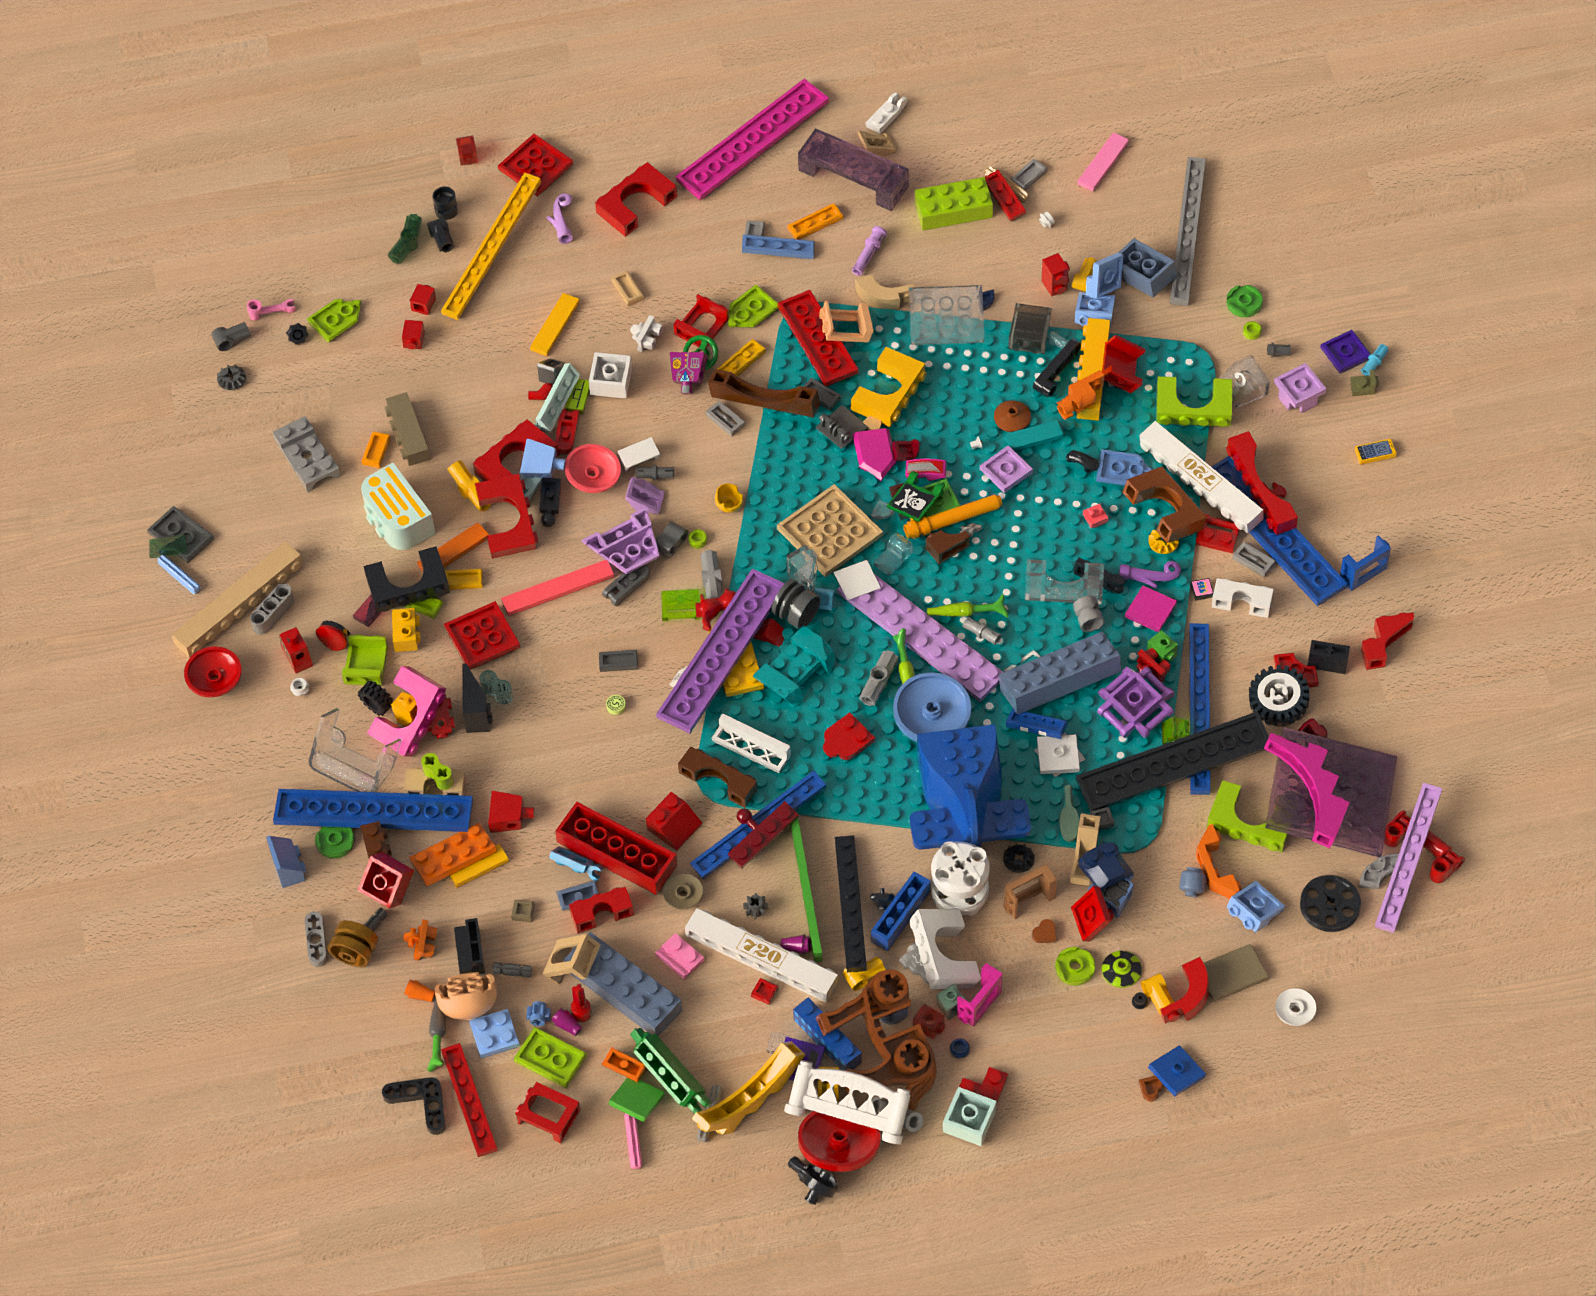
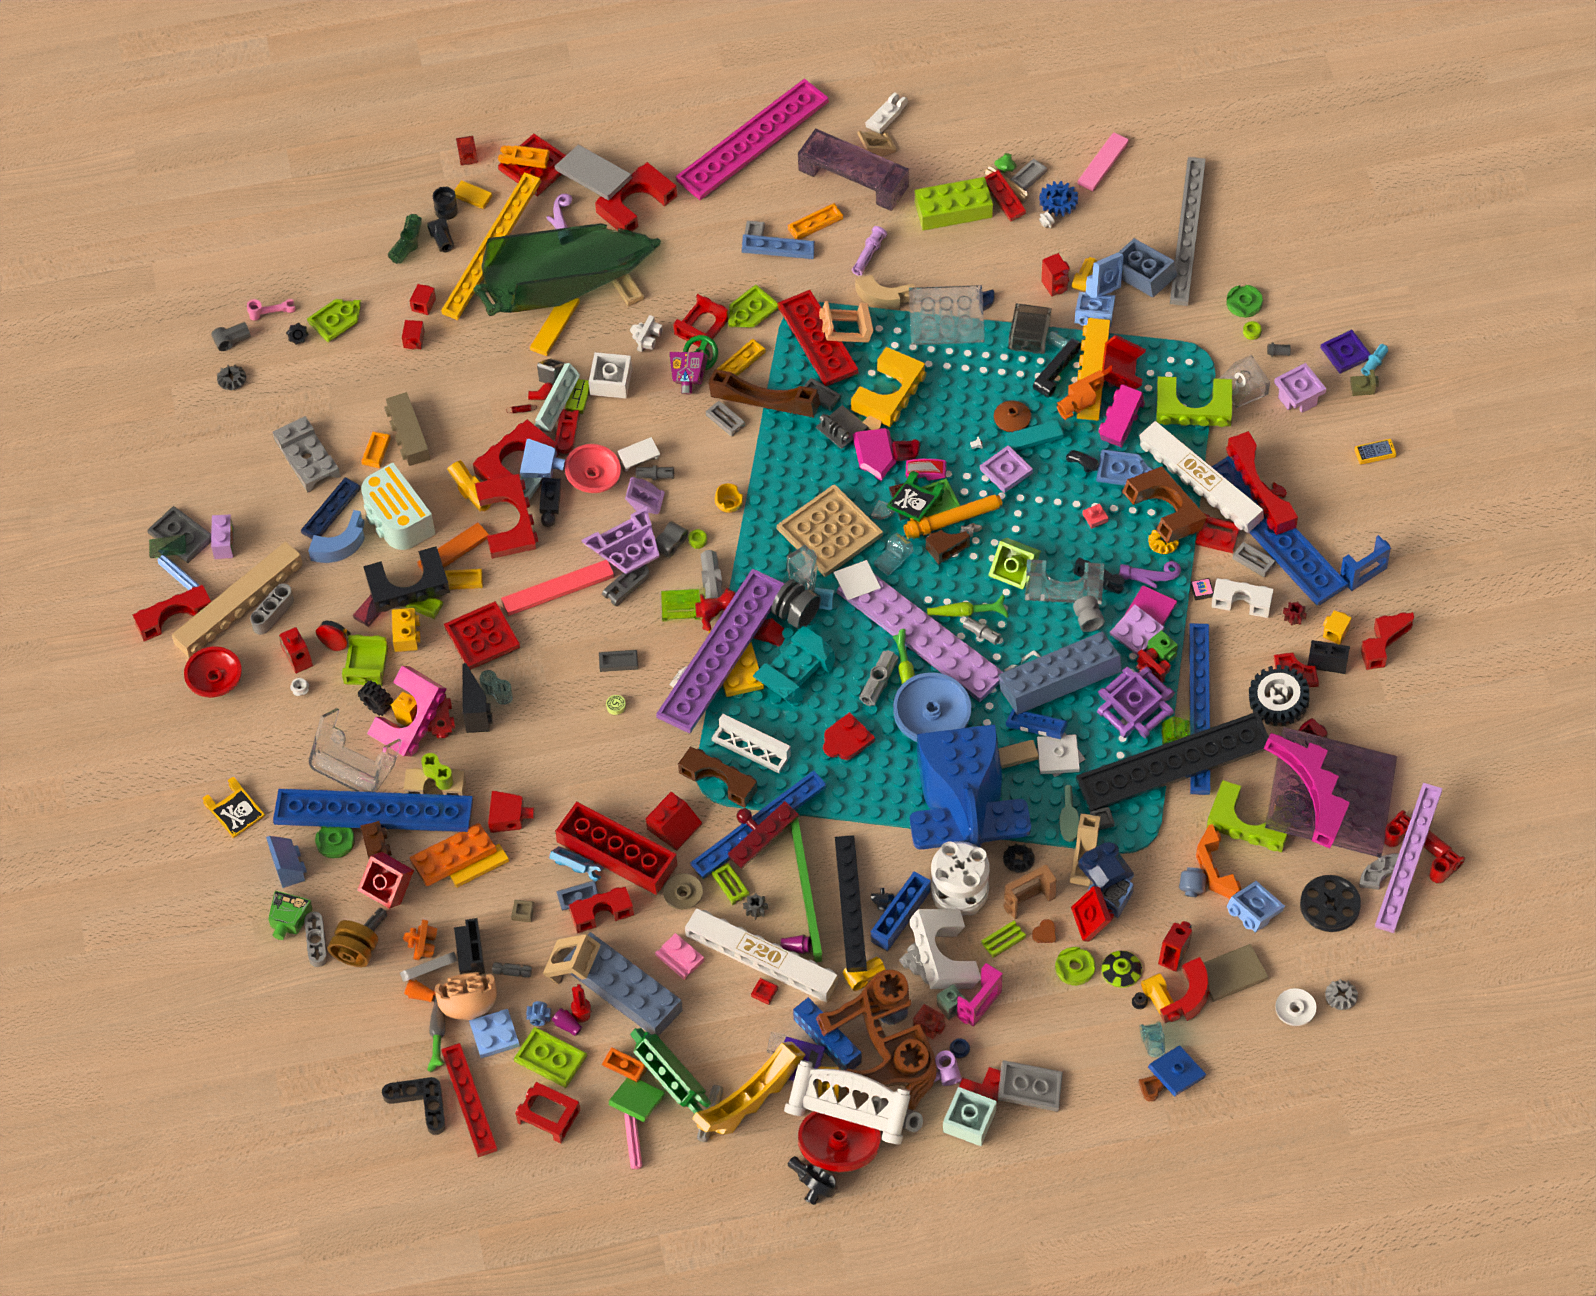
none -> red arch [132,584,211,641]
none -> flag [202,777,265,838]
none -> lavender brick [211,514,234,559]
none -> bright green torso [268,890,313,940]
none -> dark blue tile [301,477,361,539]
none -> medium blue arch [308,510,365,563]
none -> light grey beam [400,952,457,982]
none -> yellow tile [454,180,492,209]
none -> clear green windscreen [473,223,661,316]
none -> light orange hinge [497,145,550,168]
none -> red piece [506,404,537,414]
none -> light grey tile [555,144,632,200]
none -> lime tile [712,863,750,905]
none -> lavender piece [934,1050,962,1086]
none -> lime tile [981,920,1026,958]
none -> lime slope [988,537,1041,589]
none -> bright green piece [994,153,1016,173]
none -> light grey tile [997,1060,1063,1112]
none -> tan tile [999,740,1039,769]
none -> blue gear [1039,181,1078,217]
none -> dark pink wedge [1098,385,1145,447]
none -> lavender plate [1110,604,1164,657]
none -> clear light blue piece [1139,1021,1165,1057]
none -> red torso [1158,921,1192,972]
none -> dark red gear [1283,601,1307,626]
none -> yellow brick [1323,610,1352,645]
none -> light grey gear [1325,979,1358,1010]

